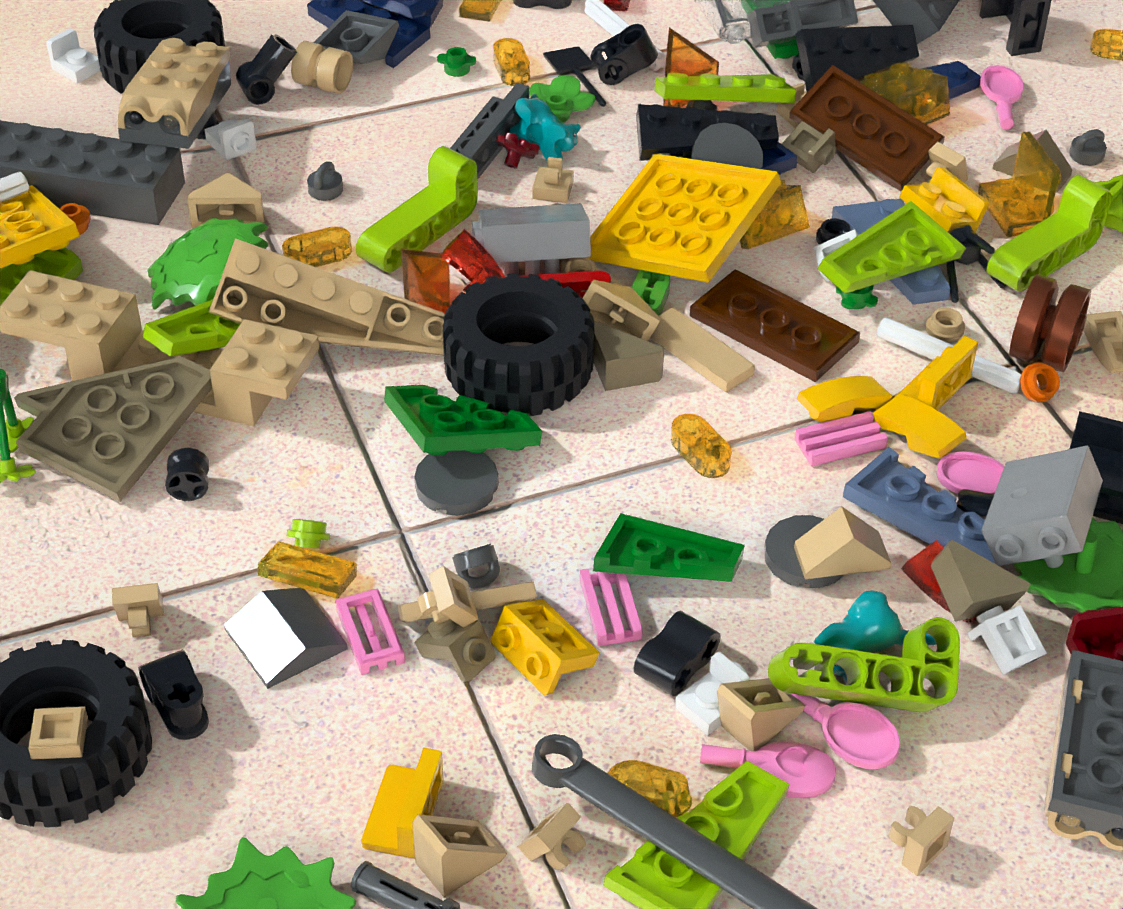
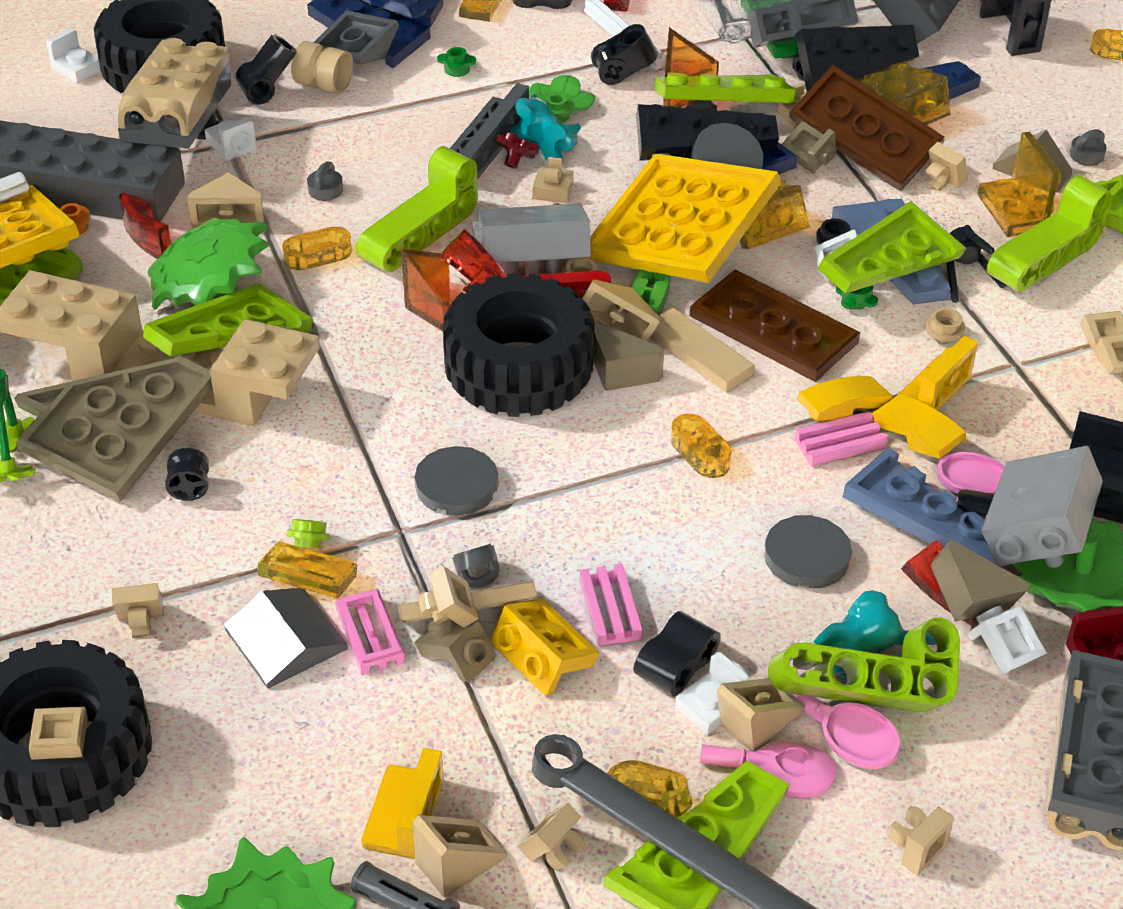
black piece [138,649,209,740] -> none
tan wedge [209,238,445,356] -> none
green plate [384,385,542,456] -> none
clear yellow beam [493,38,530,86] -> none
black piece [543,46,606,107] -> none
green wing [593,513,745,582] -> none
tan slope [794,506,891,579] -> none
white axle [877,317,1021,394] -> none
yellow bracket [899,167,989,233] -> none
bright pink piece [980,65,1024,130] -> none
copper wheel [1009,274,1091,373] -> none
orange plate [1020,362,1060,403] -> none
none -> clear red slope [118,192,171,259]

